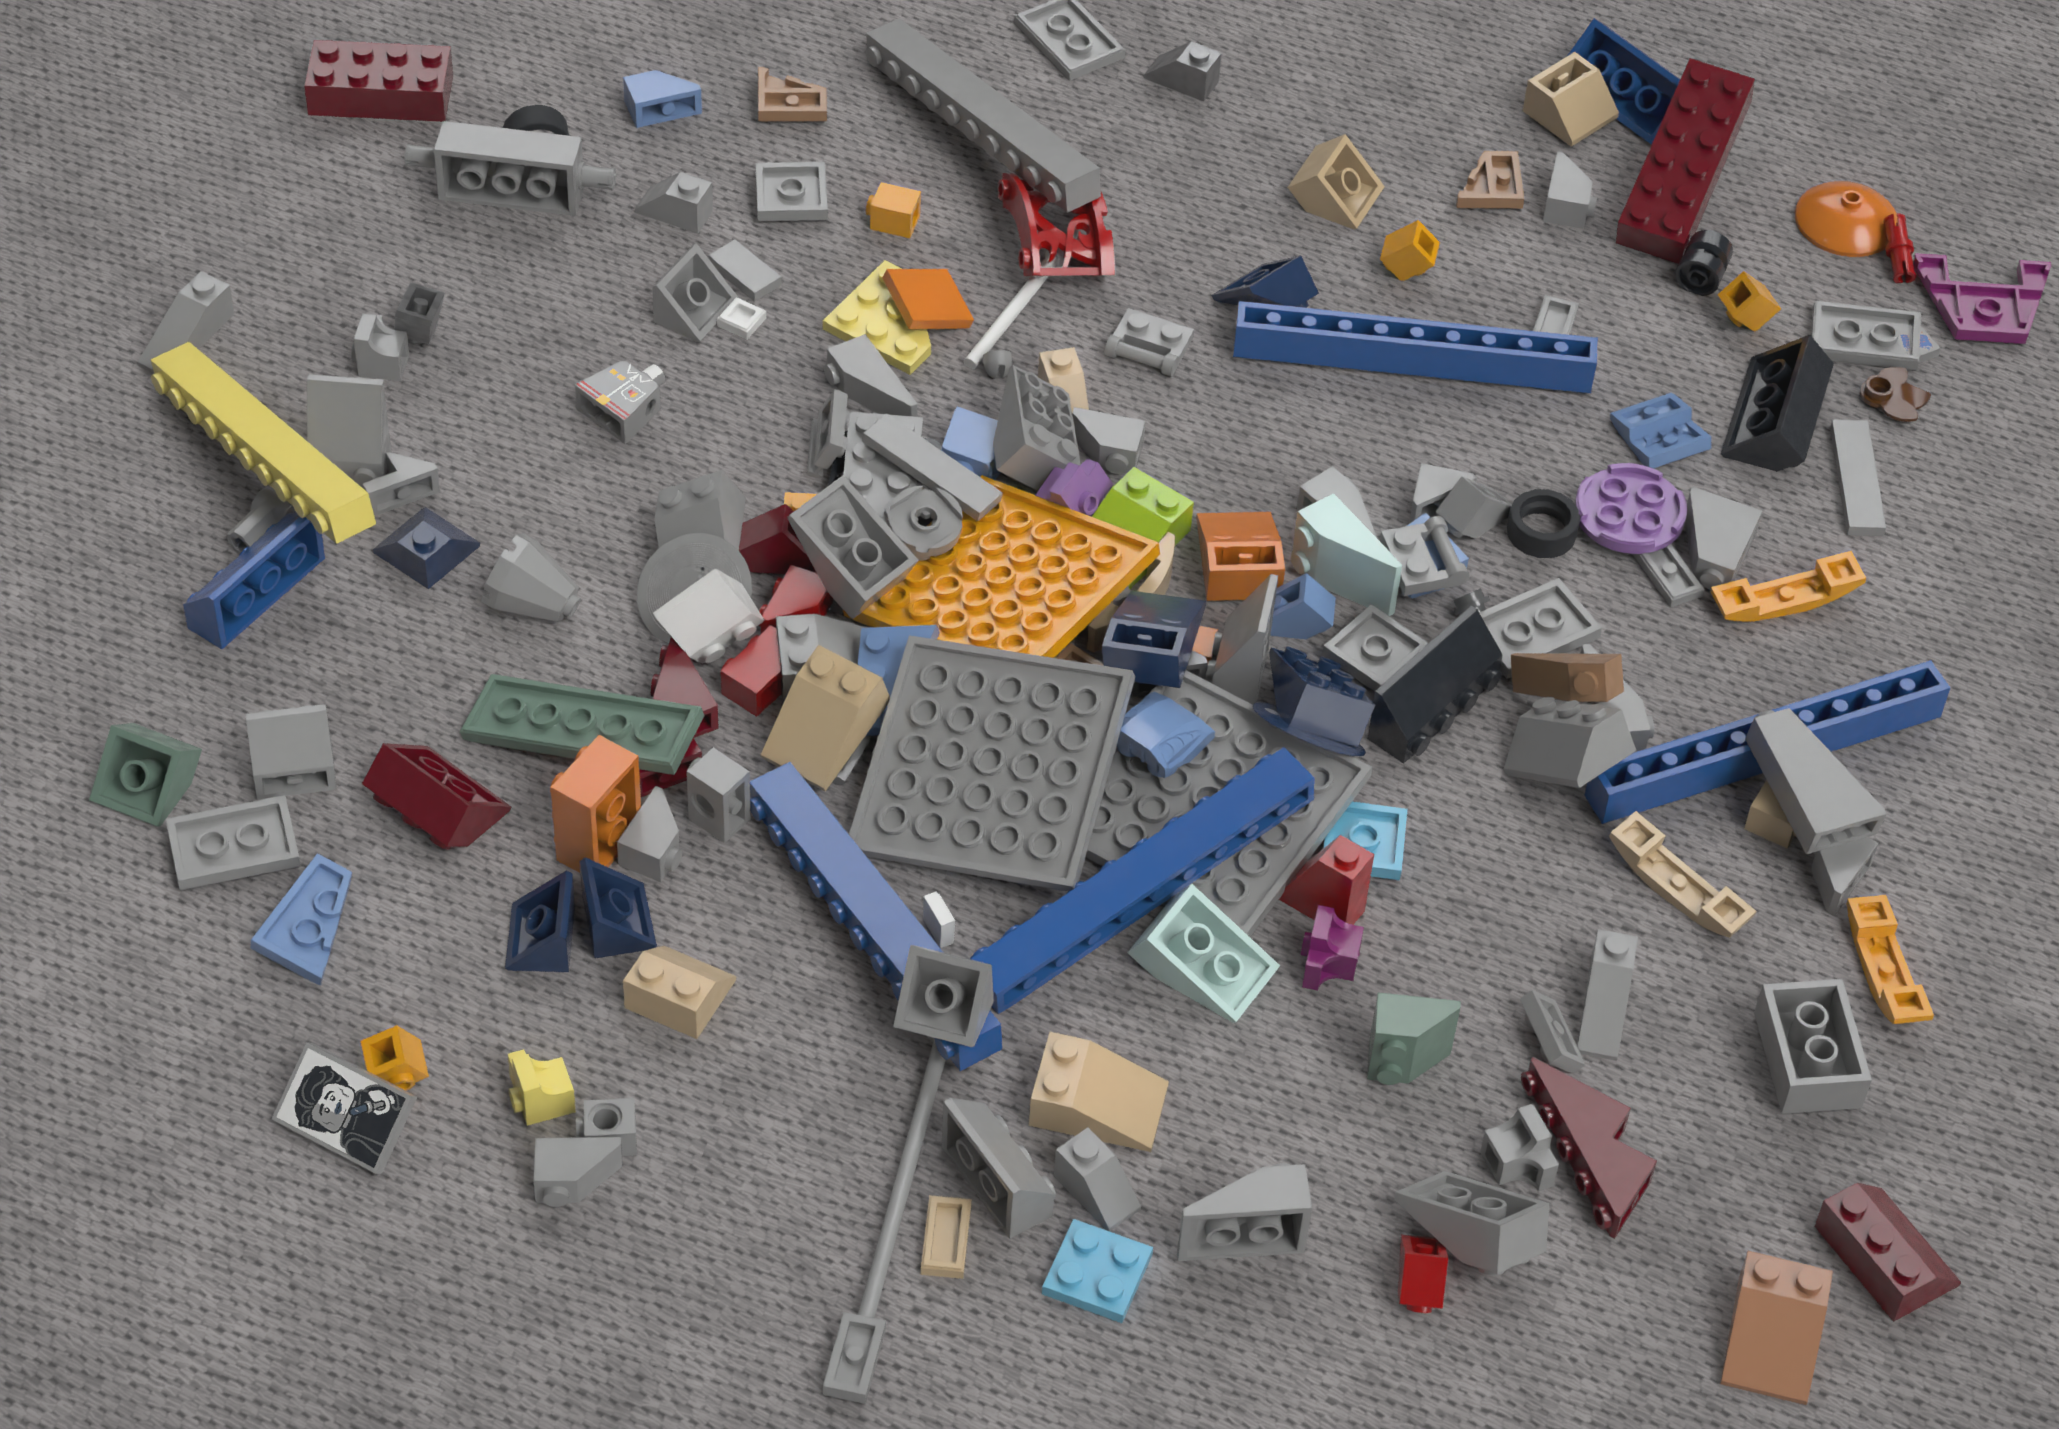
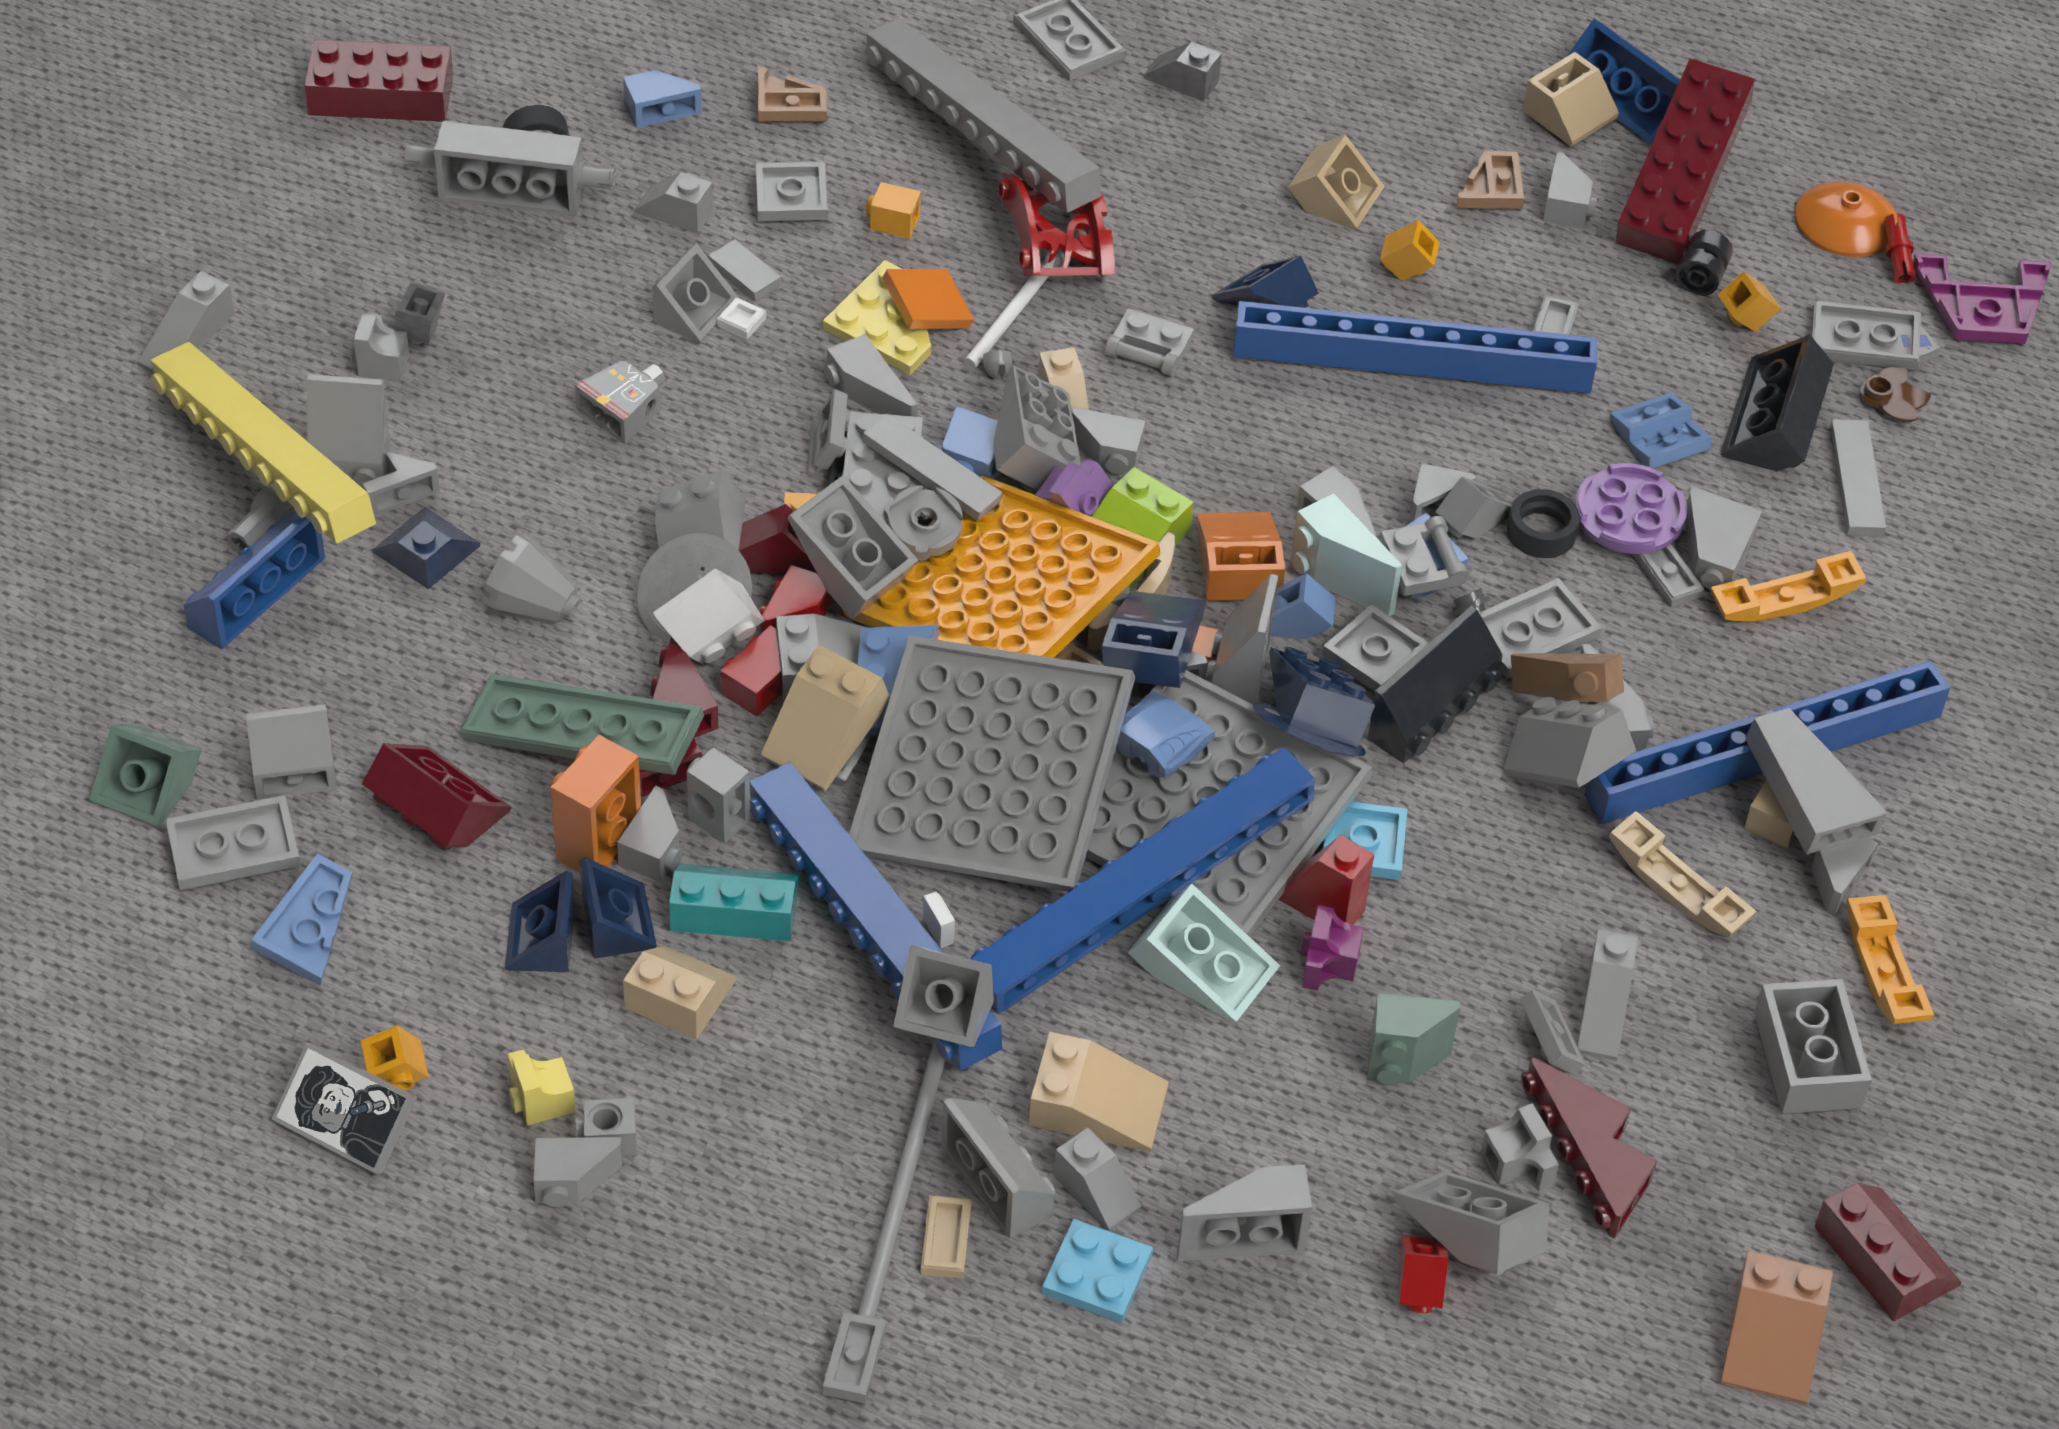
none -> teal slope [669,864,800,941]

